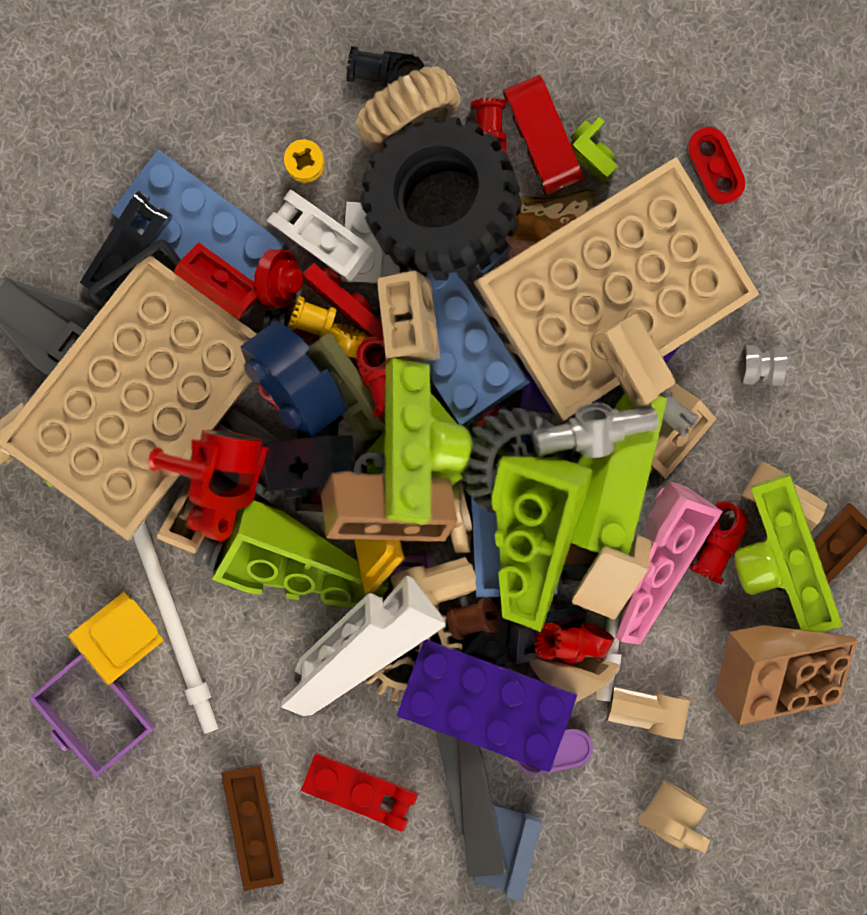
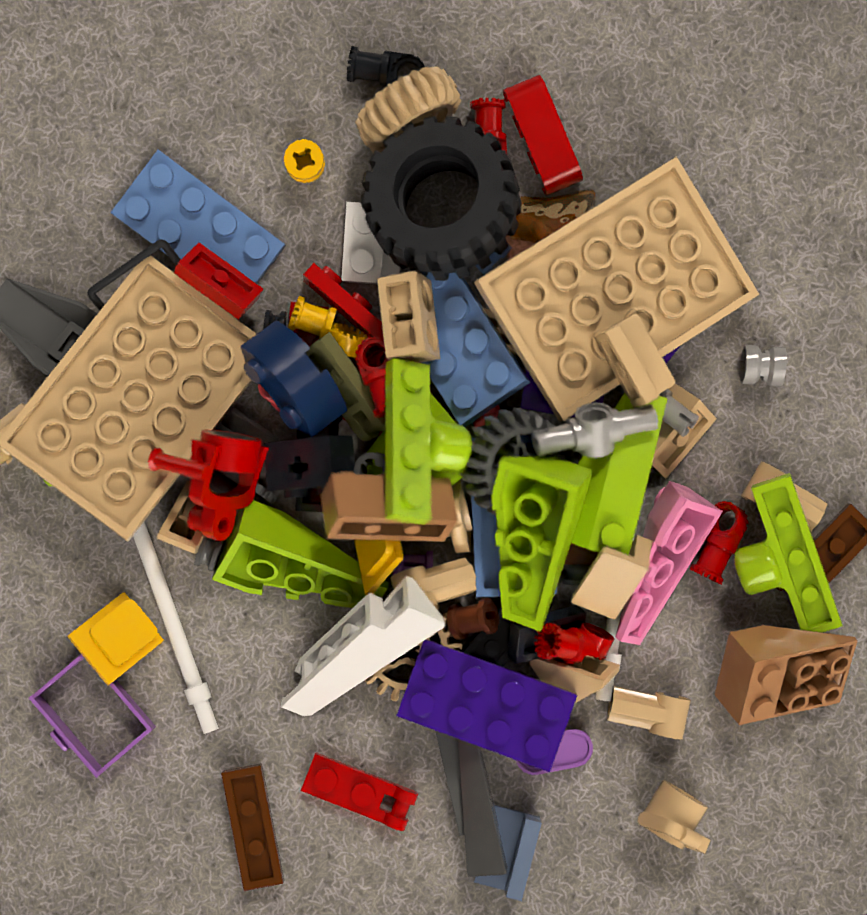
black plate [79,191,173,302] -> none
red plate [254,249,303,308] -> none
white plate [267,189,374,282] -> none
lime bracket [570,117,618,184] -> none
red plate [687,127,745,205] -> none

